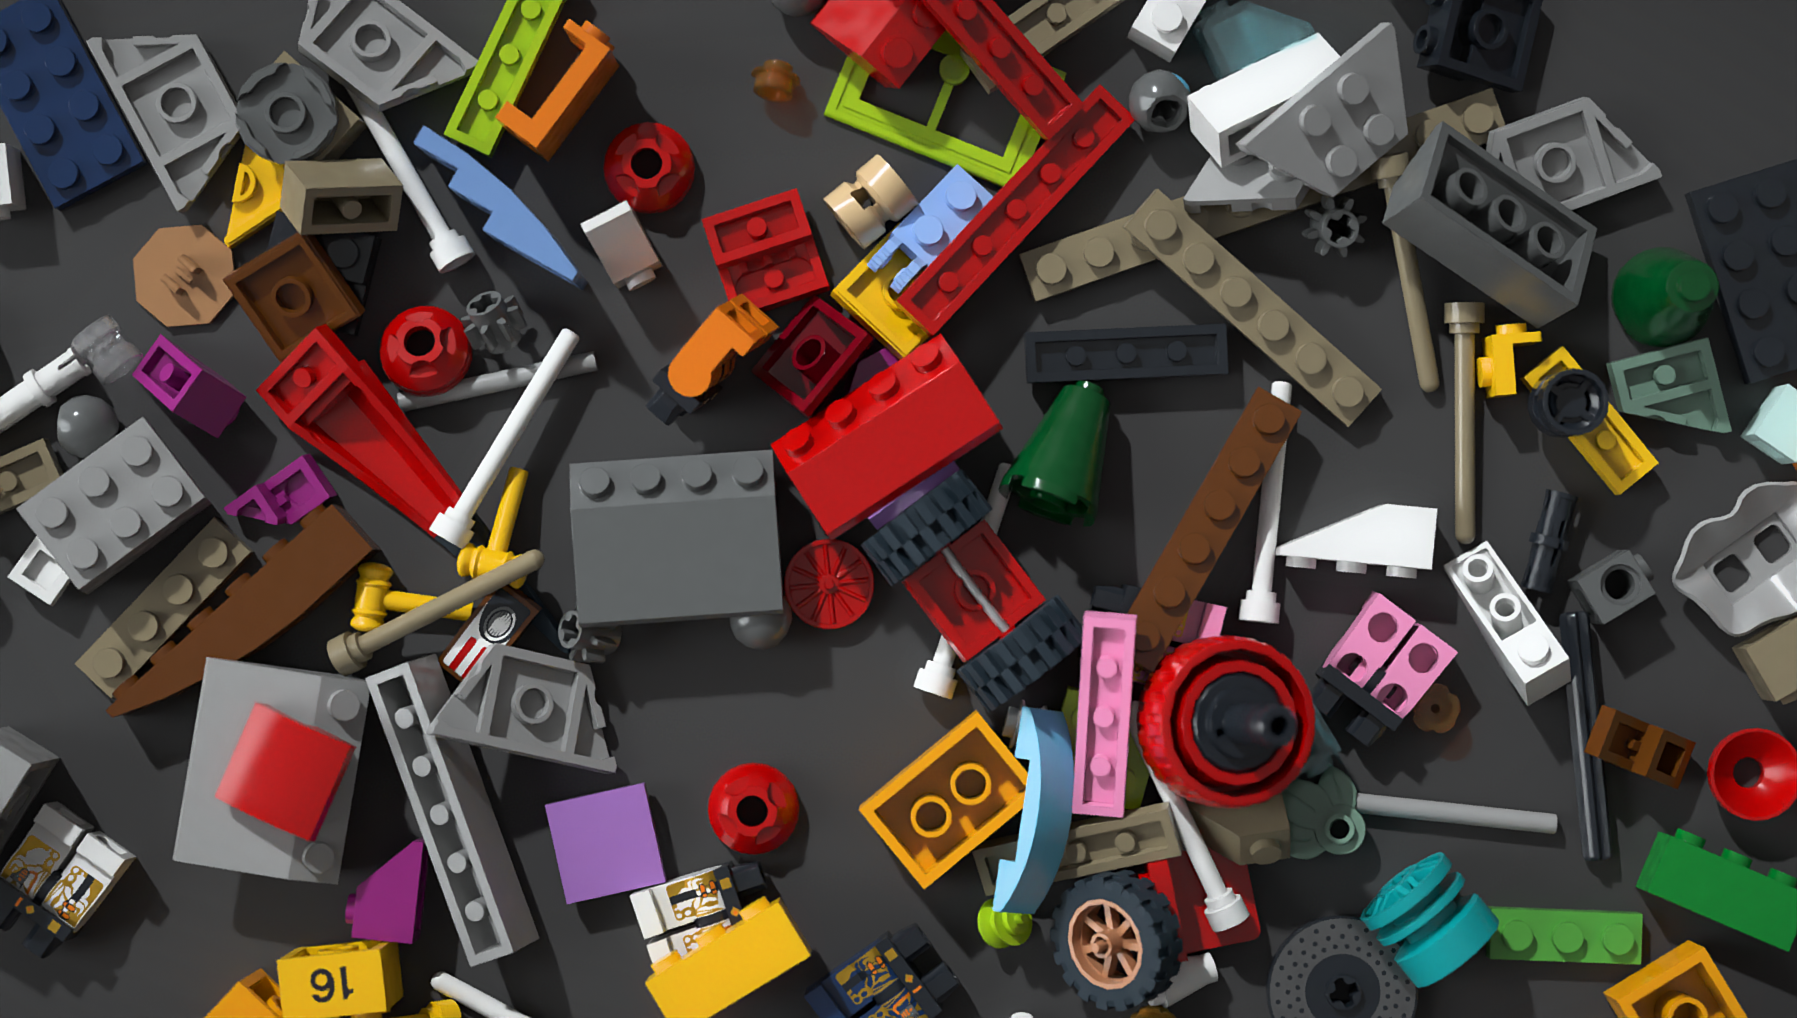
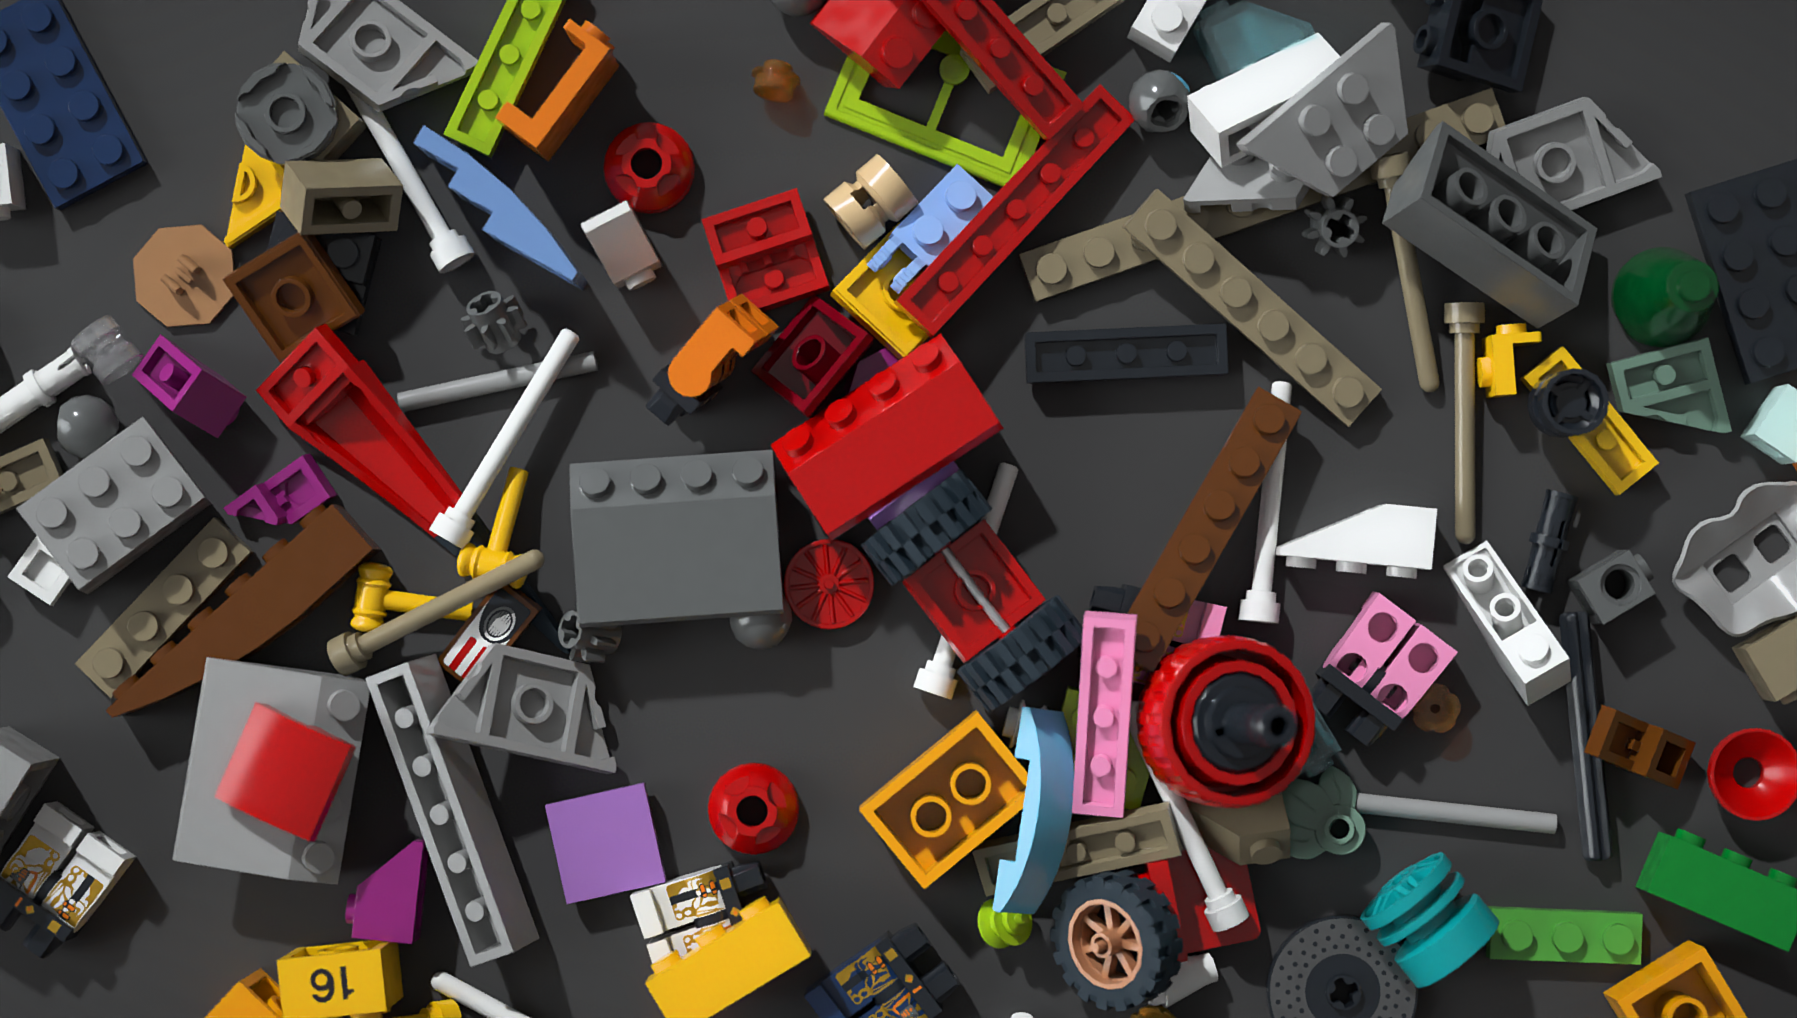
light grey wing [86,34,241,214] -> none
red piece [380,306,473,397] -> none
dark green cone [998,381,1111,527] -> none

